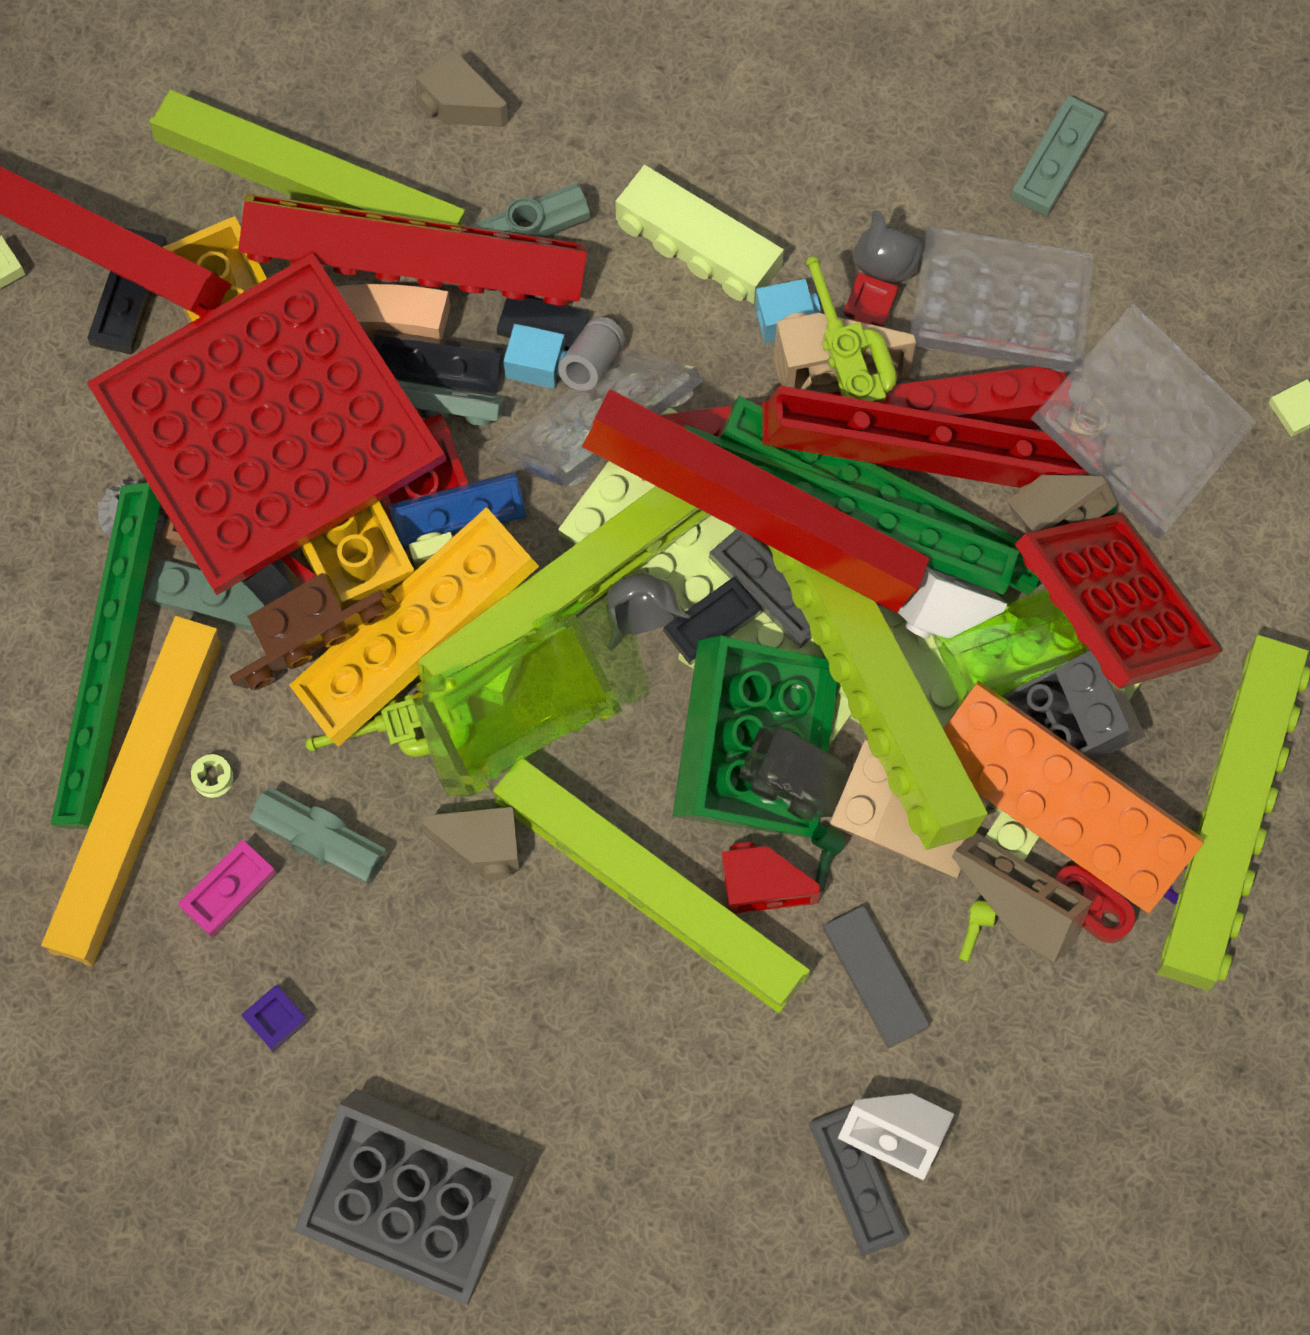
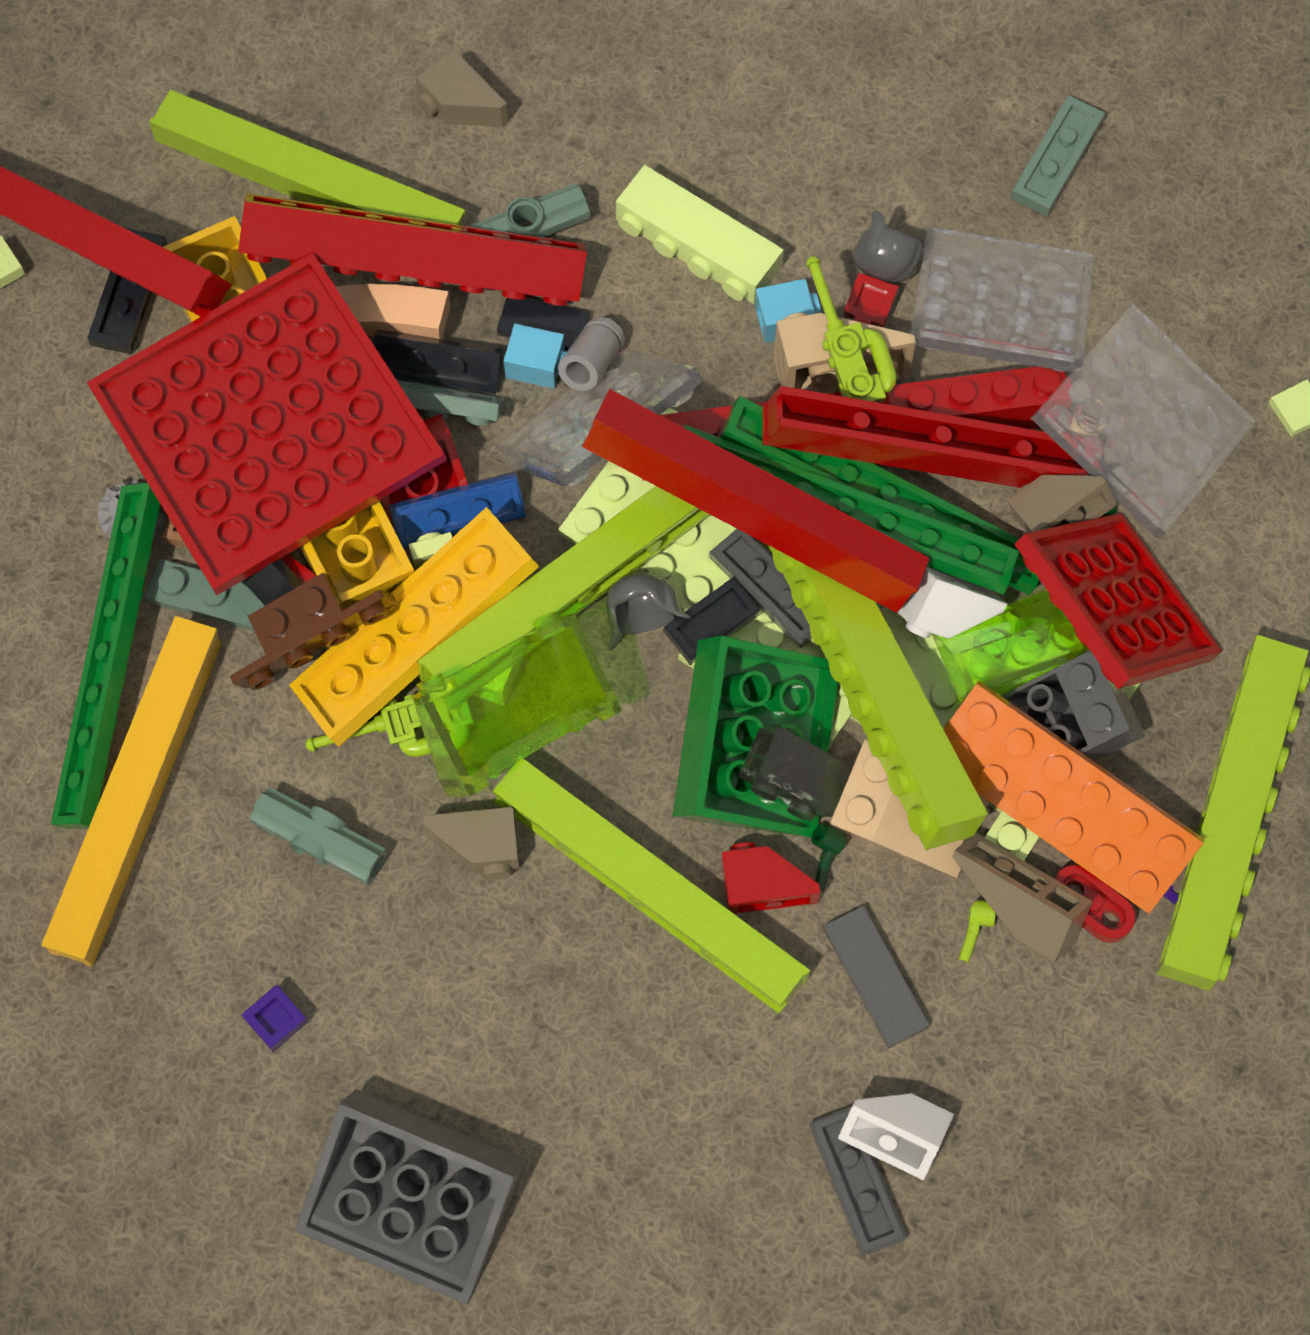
dark pink plate [178,839,277,938] -> none
yellowish green bush [191,754,233,798] -> none

